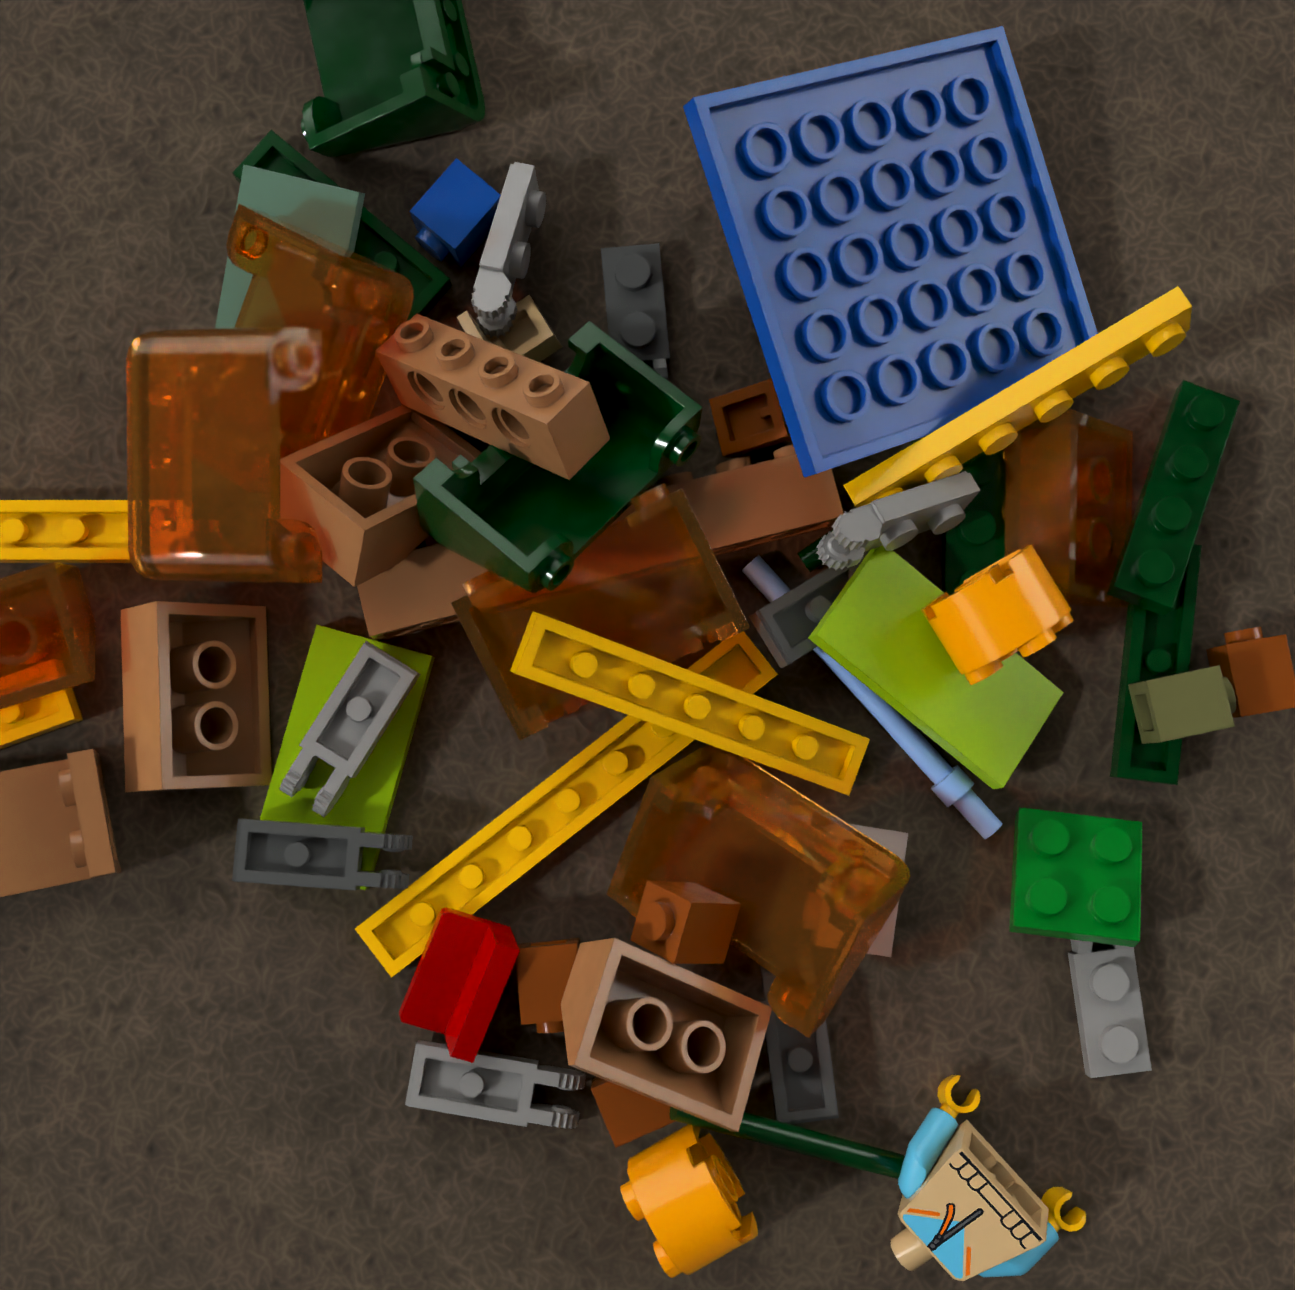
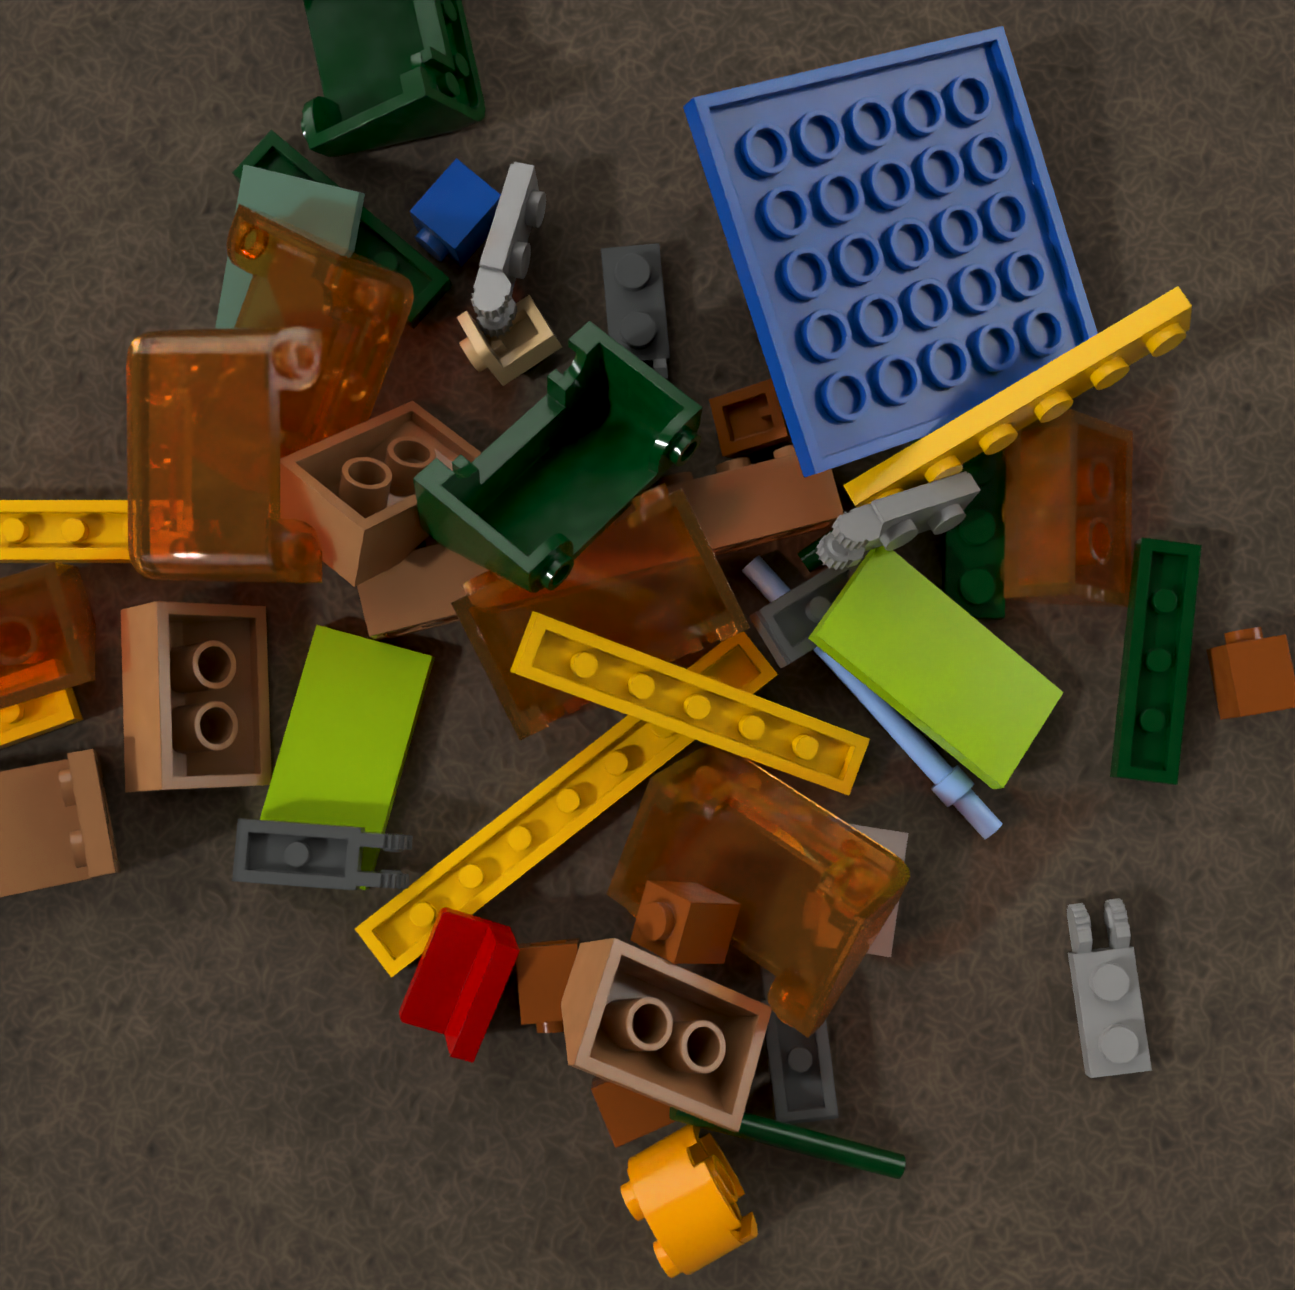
light grey hinge [279,641,421,817] -> none
medium nougat brick [375,314,610,480] -> none
light grey hinge [405,1040,586,1129] -> none
torso [891,1075,1086,1281] -> none
light orange brick [921,544,1074,685] -> none
green plate [1009,807,1142,947] -> none
dark green plate [1107,380,1240,616] -> none
olive brick [1128,665,1236,744] -> none

